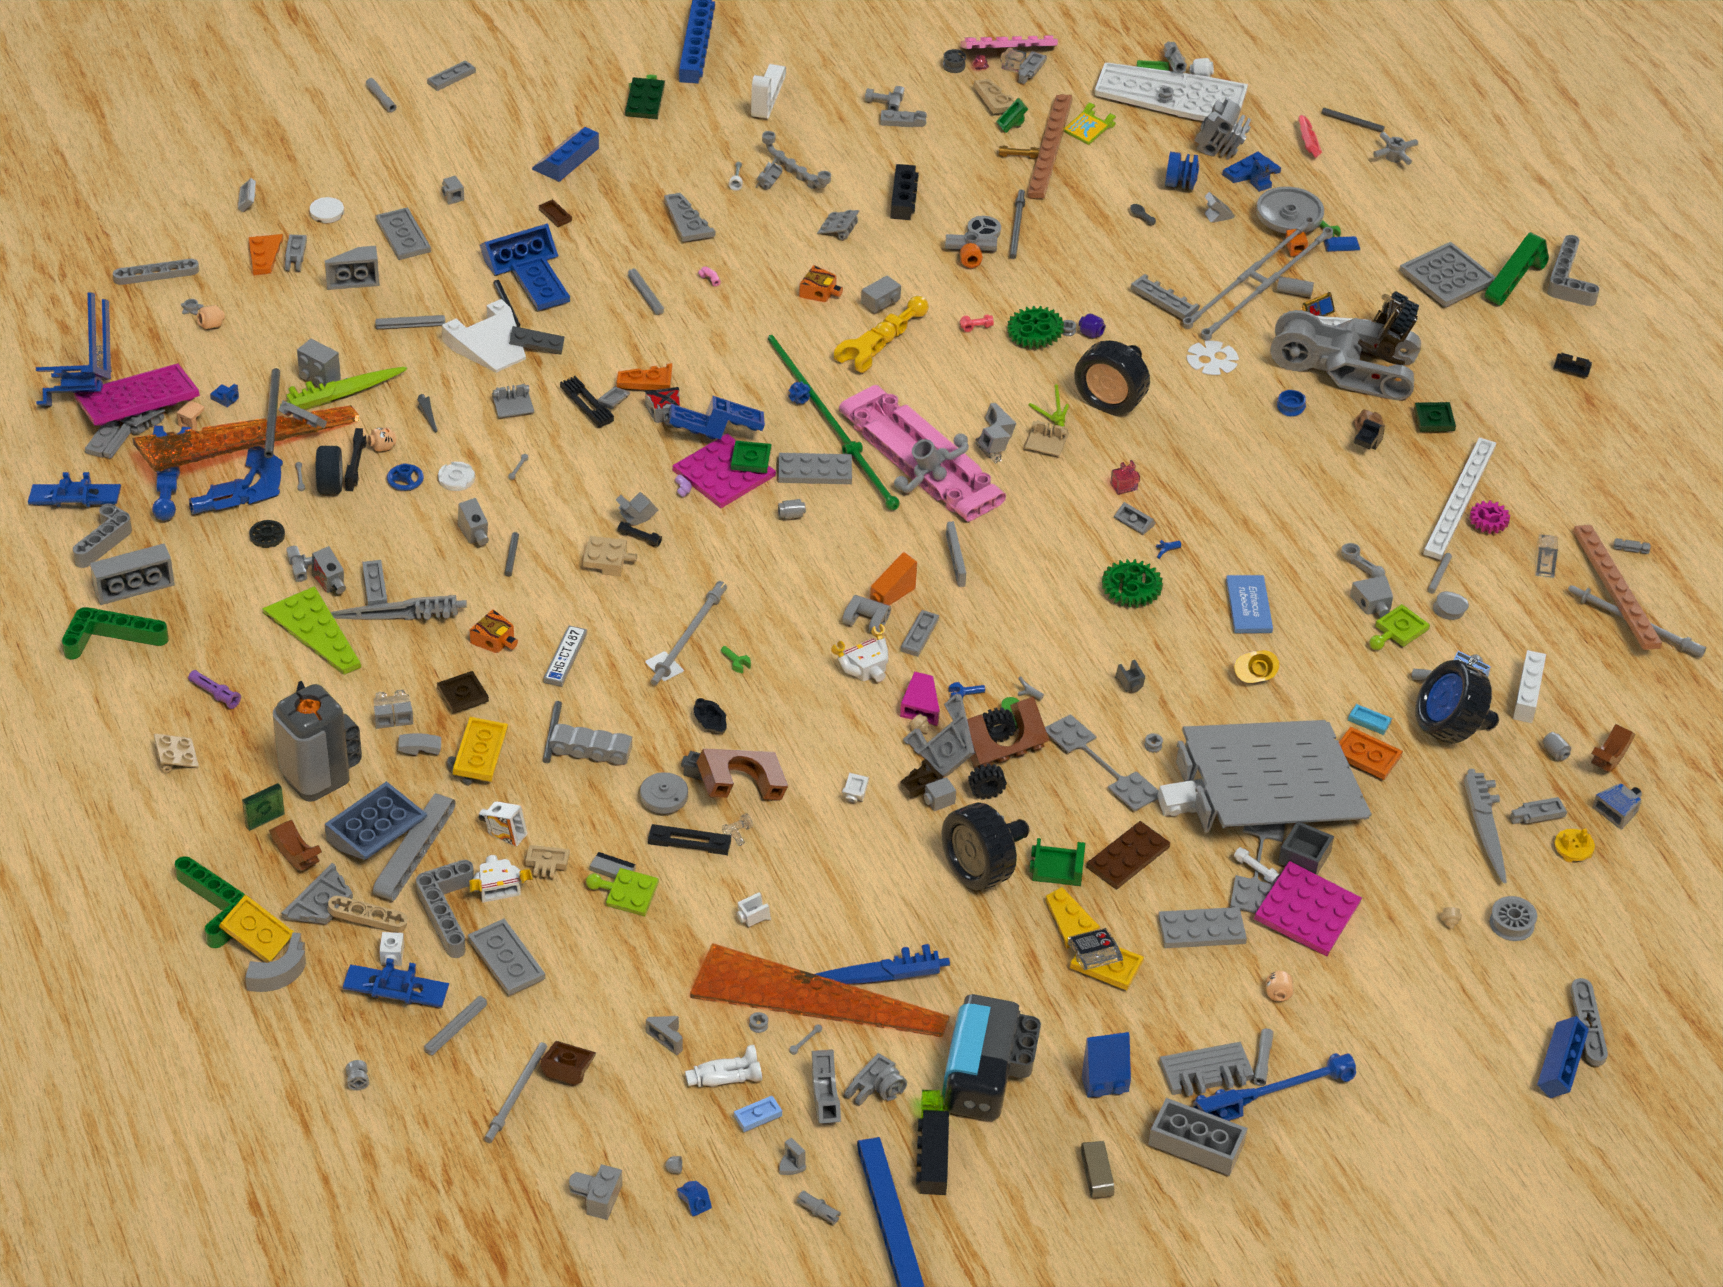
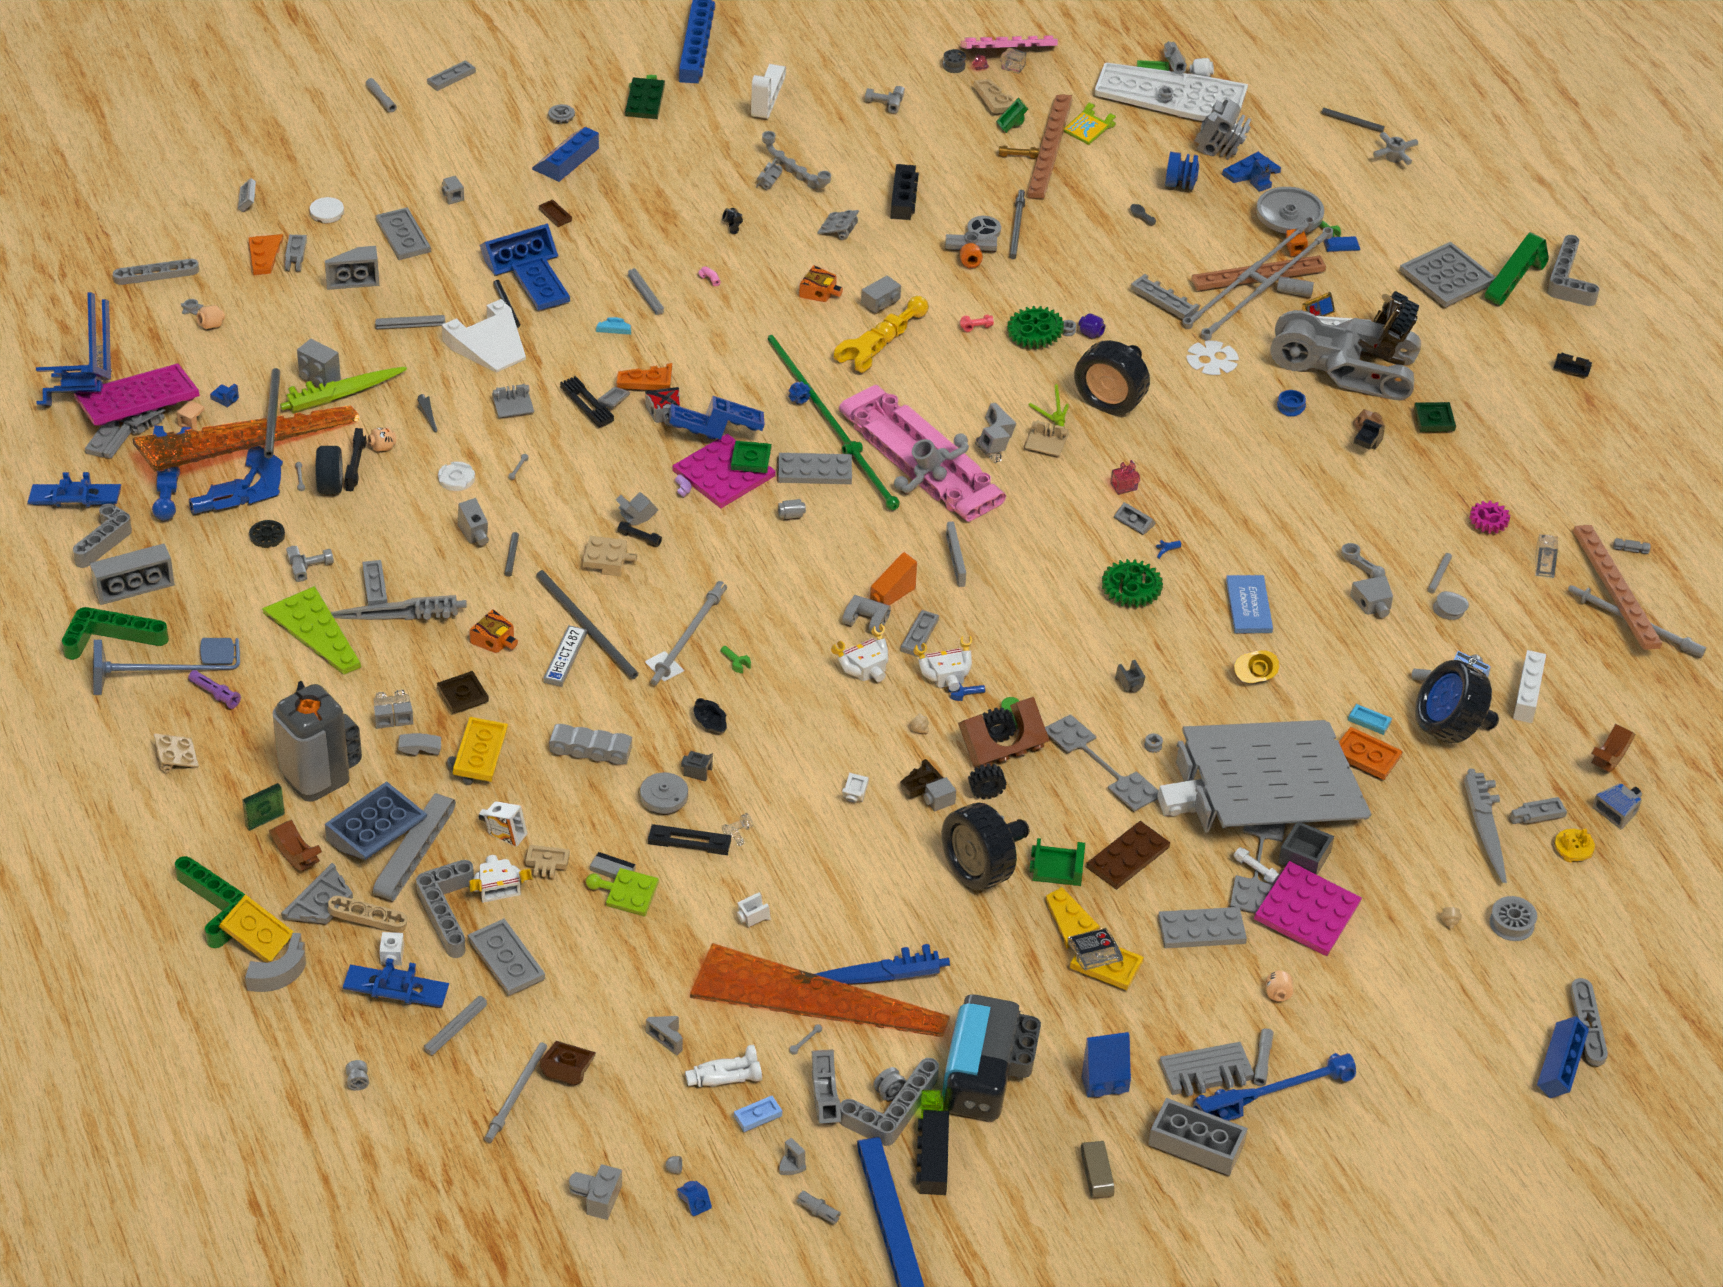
light grey hinge [278,400,327,428] -> none
light grey torso [312,546,346,594] -> none
blue piece [387,463,424,491] -> none
dark grey plate [509,326,565,355] -> none
dark grey bar [543,701,562,763] -> none
light grey wing [664,193,716,242] -> none
dark orange arch [696,748,788,800] -> none
white hinge [729,162,743,191] -> none
light grey bush [749,1012,768,1033] -> none
light grey hinge [844,1053,896,1105] -> none
light grey hinge [880,110,927,127] -> none
dark pink slope [900,671,940,726] -> none
light grey wing [903,694,975,776] -> none
light grey hinge [1018,51,1047,84] -> none
light grey bar [1018,676,1044,701] -> none
light grey slope [1205,192,1235,223] -> none
coral plate [1298,115,1322,158] -> none
lime plate [1369,604,1430,650] -> none
white plate [1423,437,1496,560] -> none
light grey brick [1543,732,1571,761] -> none
none -> sand blue piece [93,638,240,695]
none -> dark grey piece [536,570,639,679]
none -> light grey gear [548,104,575,123]
none -> medium azure tile [596,317,631,335]
none -> black plate [722,208,743,234]
none -> light grey beam [840,1058,939,1146]
none -> white torso [913,636,972,691]
none -> nougat plate [1191,255,1326,291]

